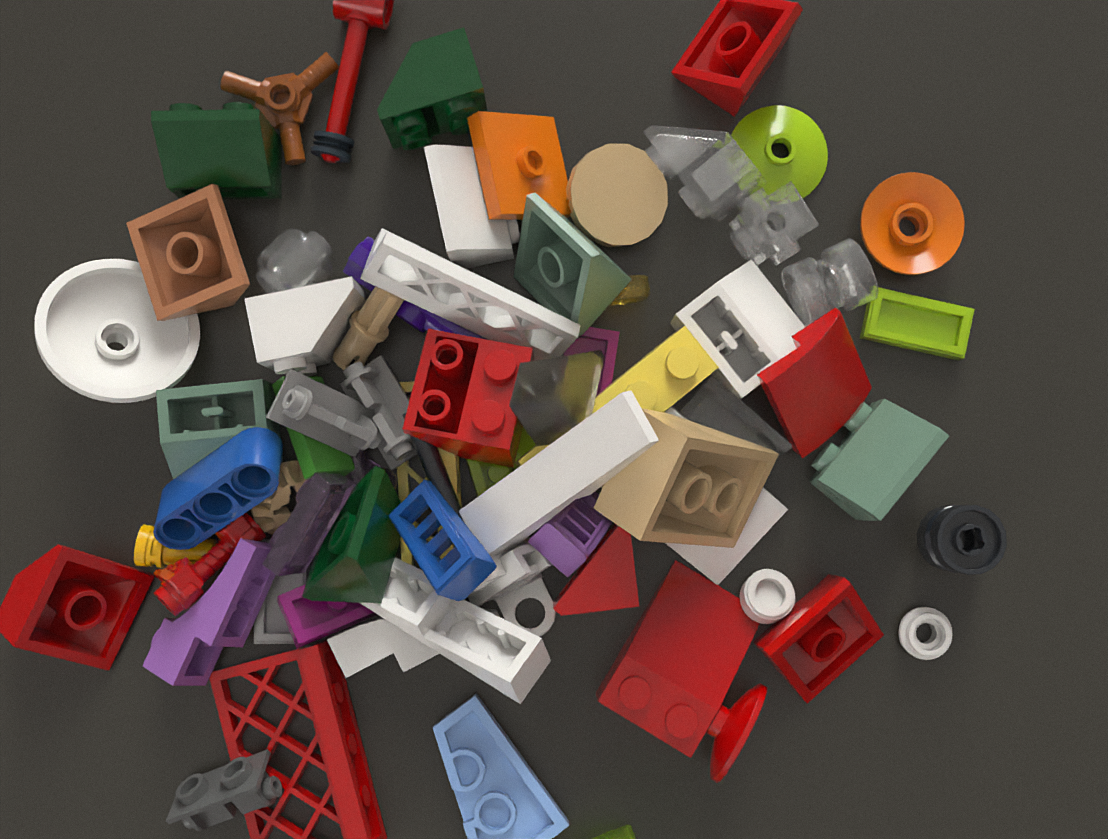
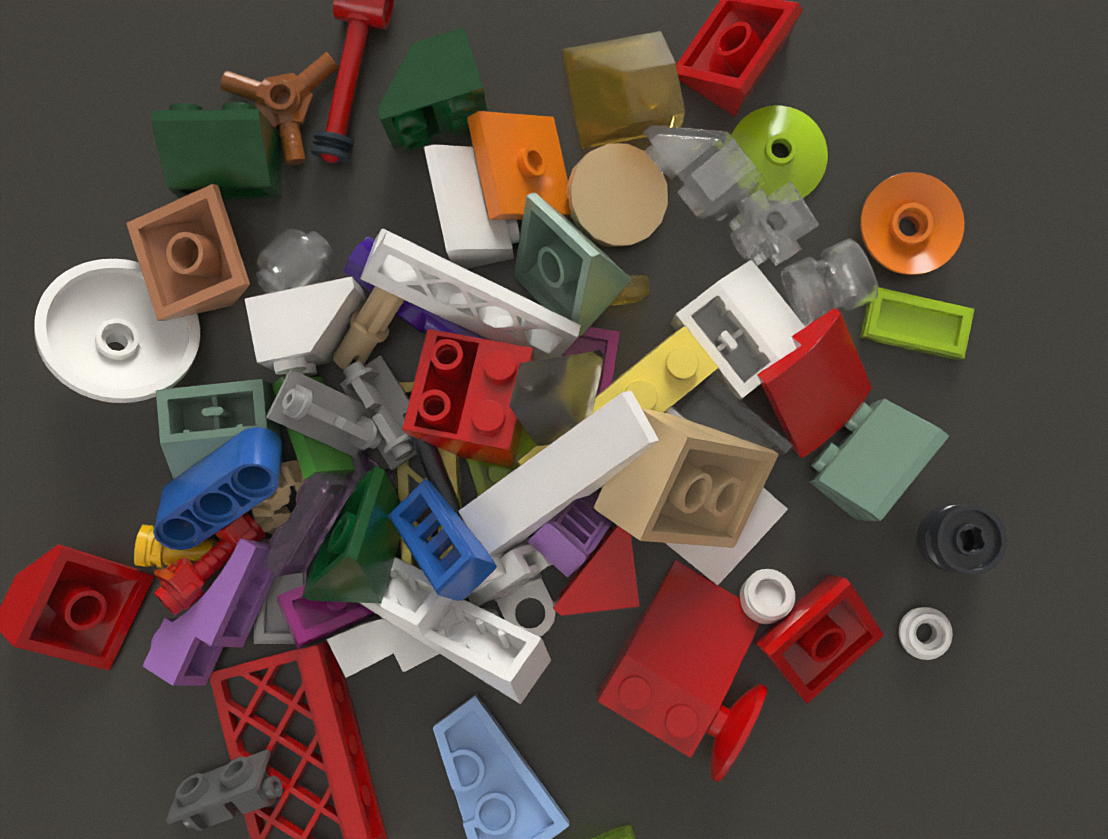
none -> clear yellow slope [562,31,685,149]

